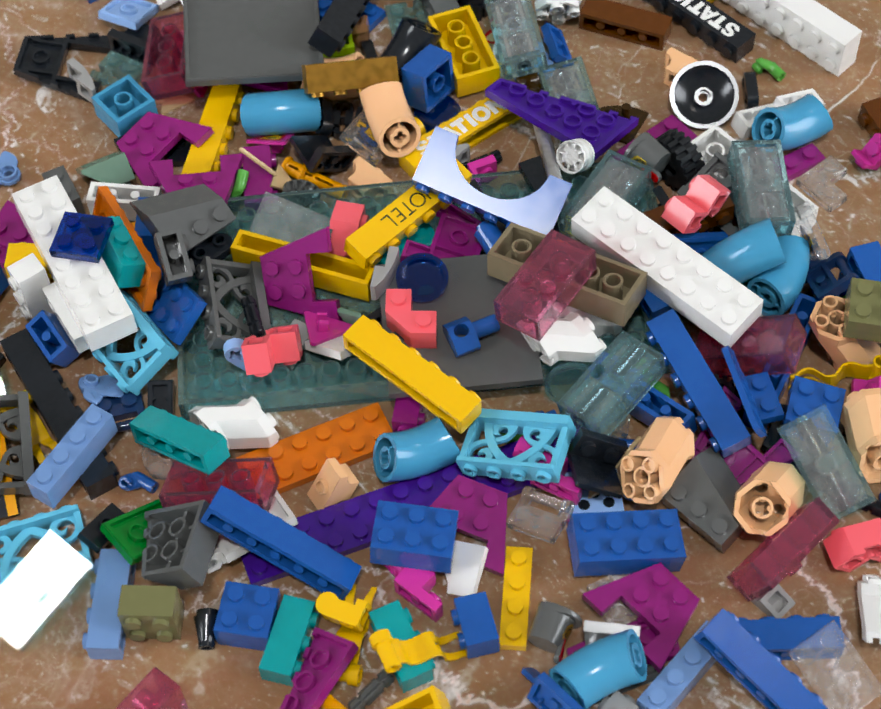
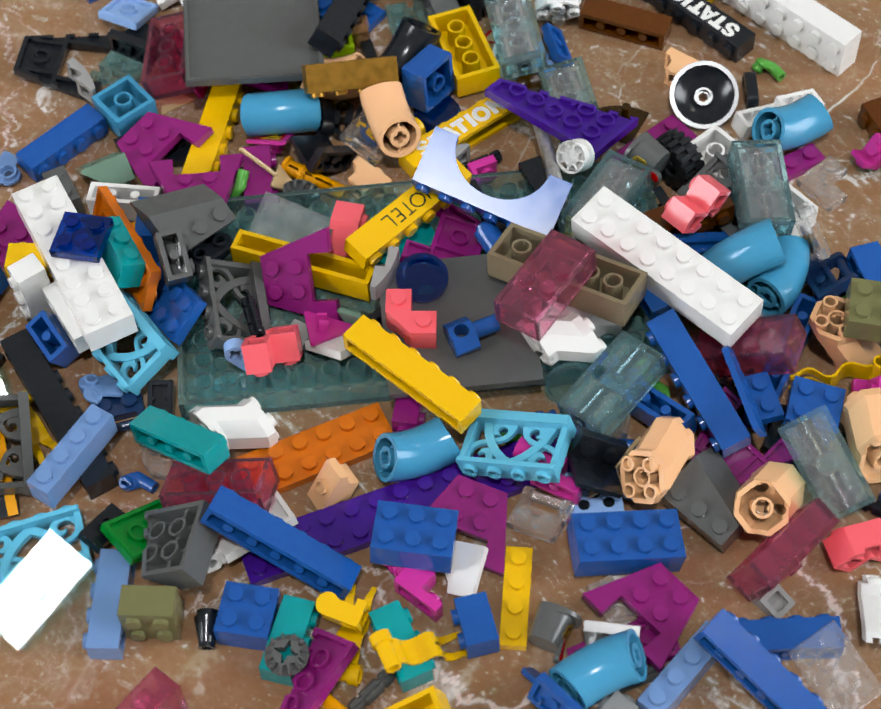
none -> blue brick [15,103,109,183]
none -> dark grey gear [264,633,309,676]

